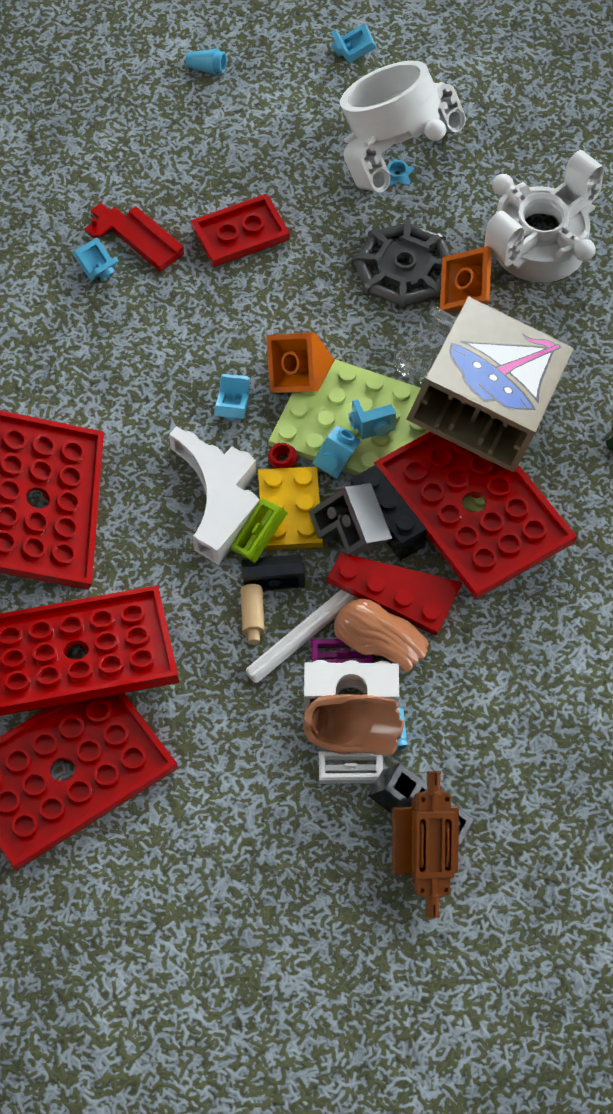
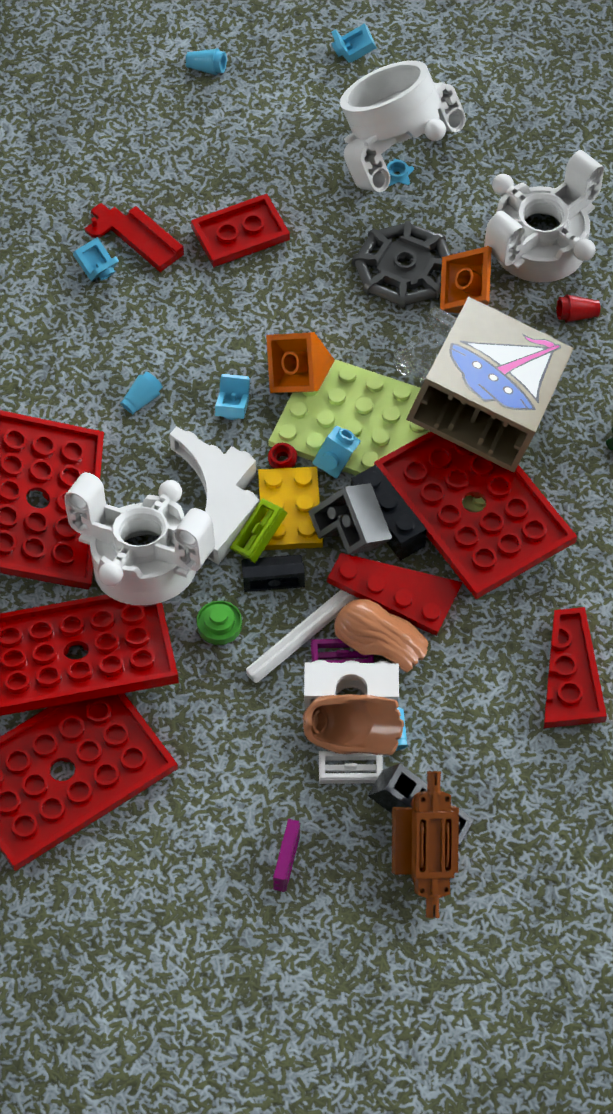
tan cylinder [241,584,265,645] -> none
medium azure bracket [348,400,396,439] -> none
none -> white piece [64,472,215,605]
none -> medium azure cone [120,372,163,415]
none -> bright green plate [197,600,242,645]
none -> magenta tile [273,819,300,892]
none -> red wing [543,607,607,728]
none -> red cone [556,294,601,323]

